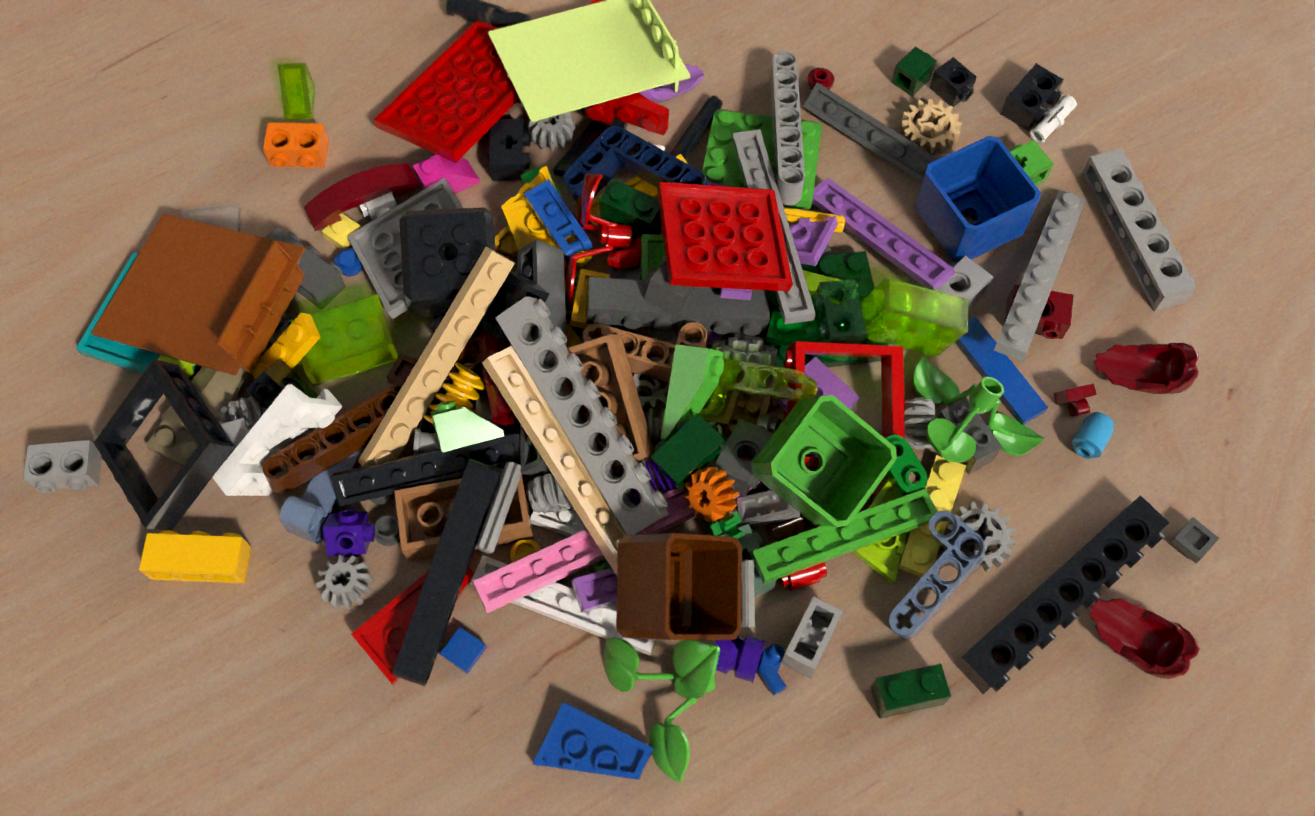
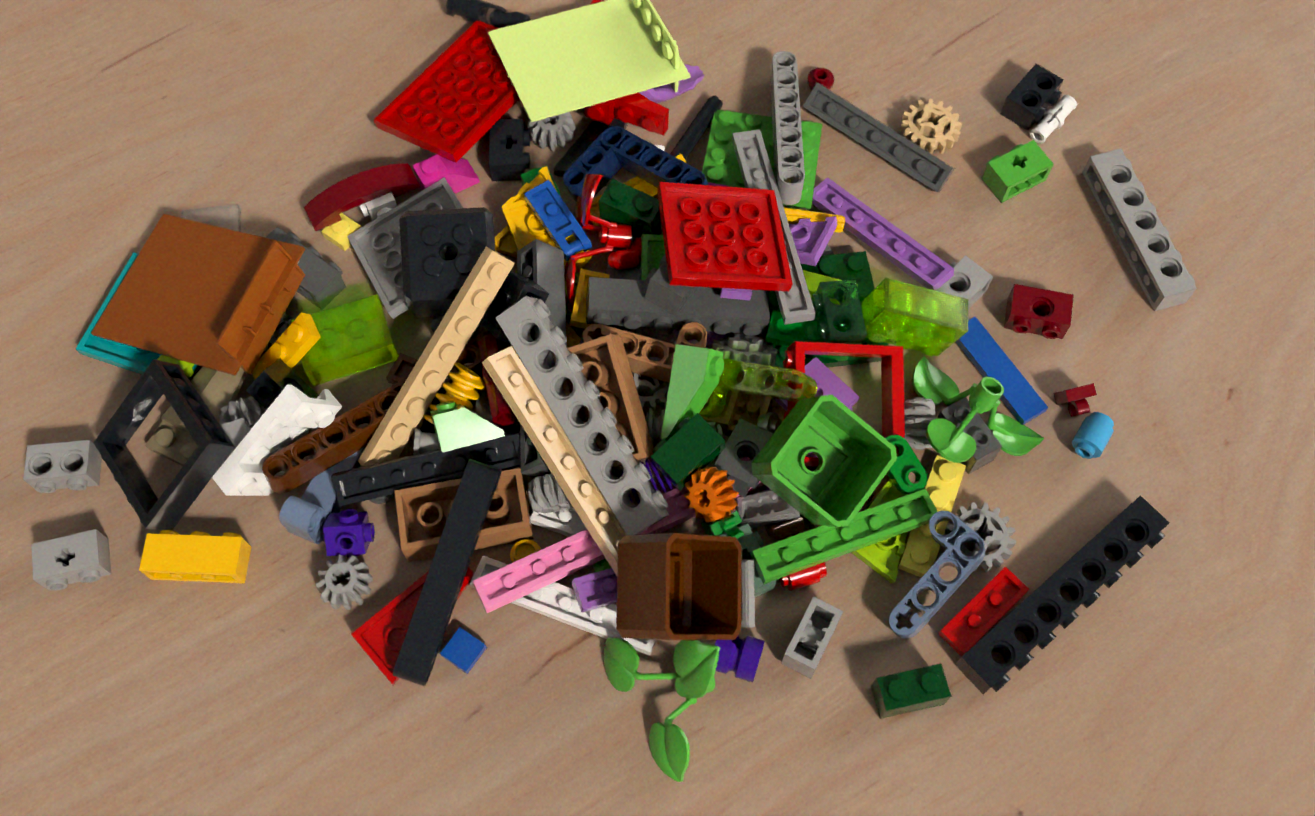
orange brick [263,122,329,168] -> none
clear neon green slope [277,63,316,119] -> none
blue plate [334,249,363,277] -> none
dark grey plate [374,515,400,546] -> none
light grey axle [476,462,522,553] -> none
blue wing [532,702,654,780] -> none
blue arm [758,643,787,696] -> none
dark green brick [891,46,937,97] -> none
blue plate [914,136,1041,262] -> none
black brick [930,57,977,107] -> none
light grey plate [994,189,1087,361] -> none
dark red hair [1089,598,1200,679] -> none
dark red hair [1093,343,1199,394] -> none
dark grey plate [1170,517,1219,563] -> none
none -> light grey brick [31,529,111,591]
none -> red plate [938,566,1030,657]

